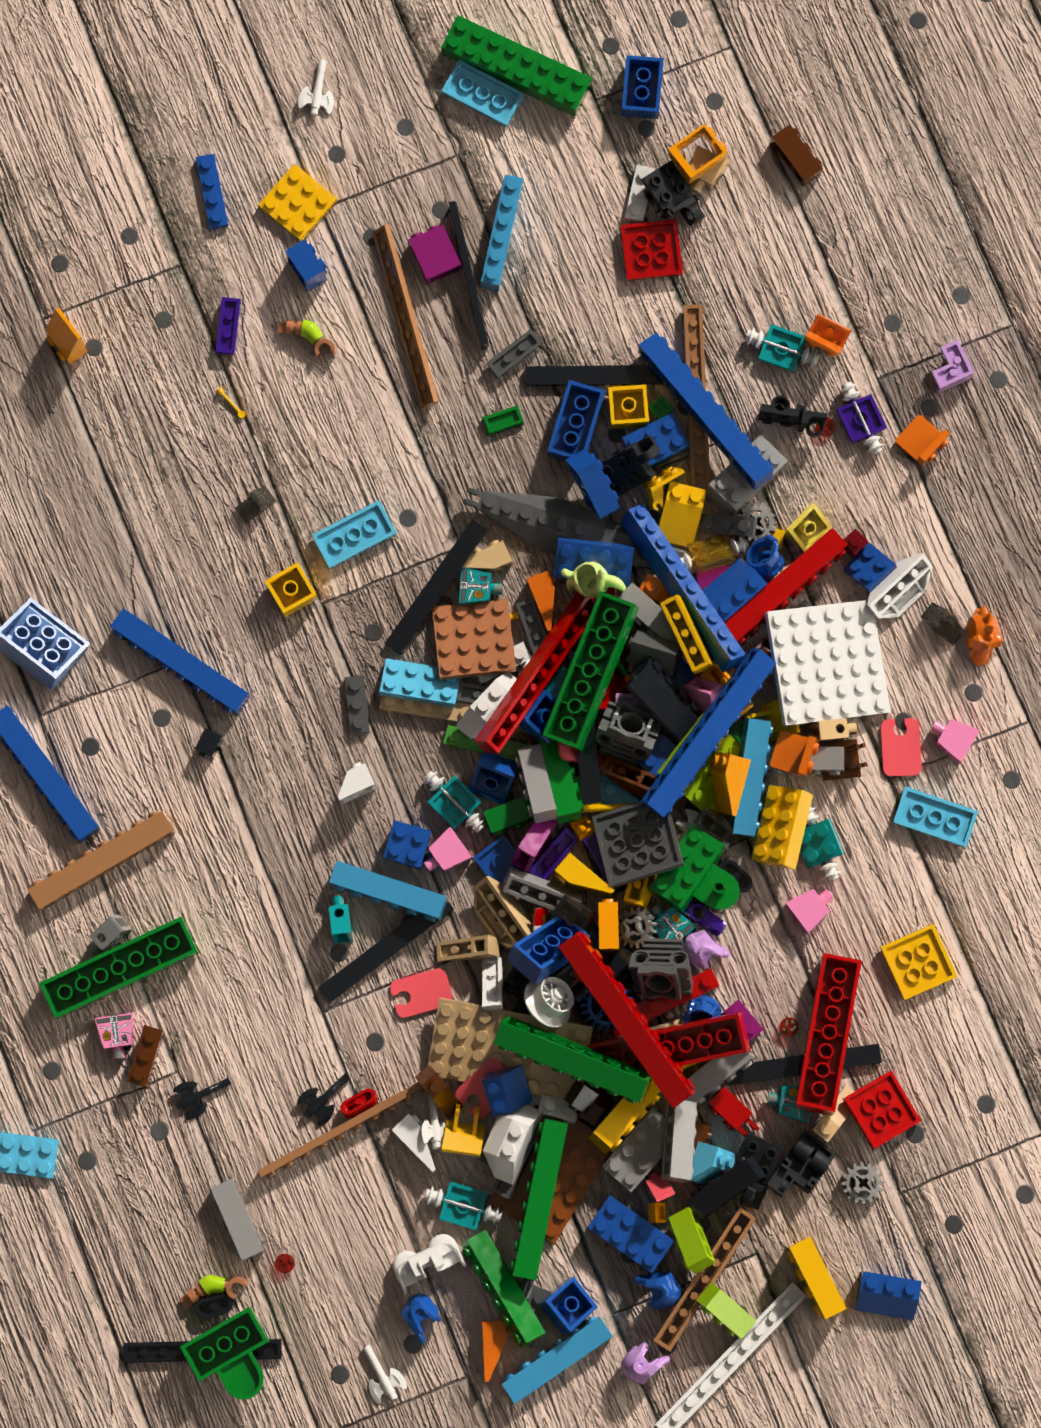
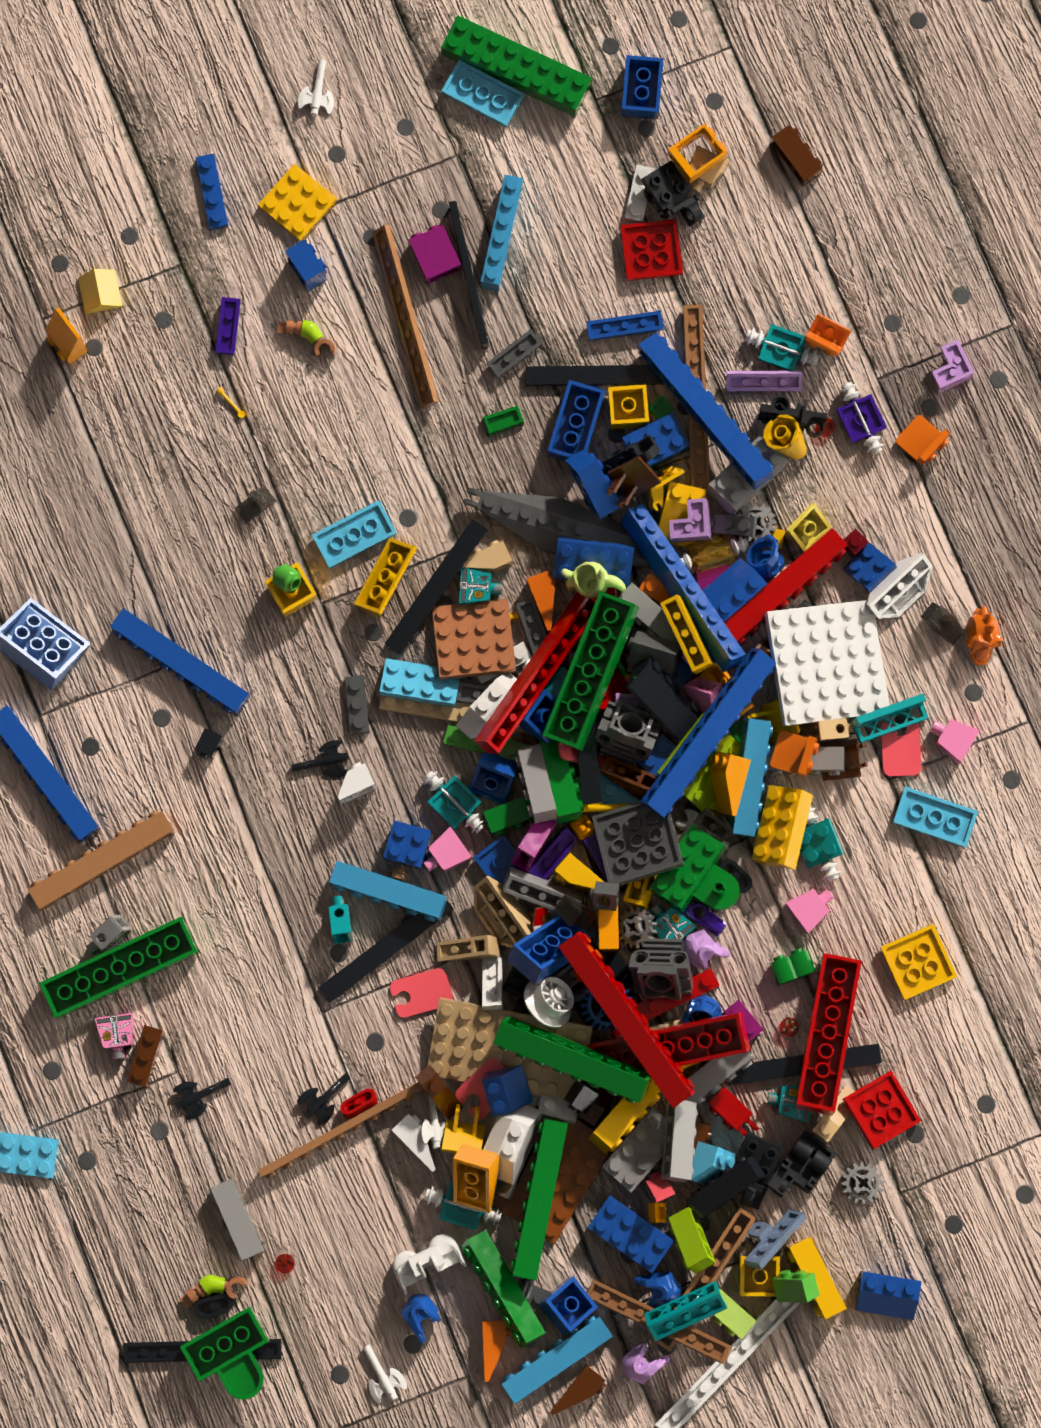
none -> light yellow slope [78,269,122,314]
none -> bright green head [272,564,301,593]
none -> black piece [291,740,349,777]
none -> yellow slope [354,538,417,618]
none -> medium nougat plate [390,867,409,882]
none -> light orange slope [453,1144,499,1213]
none -> reddish brown slope [550,1365,606,1415]
none -> blue plate [586,311,664,341]
none -> medium nougat tile [587,1279,733,1365]
none -> dark grey brick [590,881,619,911]
none -> reddish brown plate [606,456,662,509]
none -> teal fence [644,1281,727,1341]
none -> lavender panel [669,498,711,543]
none -> lavender plate [726,371,803,391]
none -> yellow brick [739,1256,780,1297]
none -> sand blue plate [744,1210,806,1270]
none -> yellow cone [763,415,807,460]
none -> green brick [770,948,815,986]
none -> bright green brick [772,1270,819,1303]
none -> teal fence [851,693,928,744]

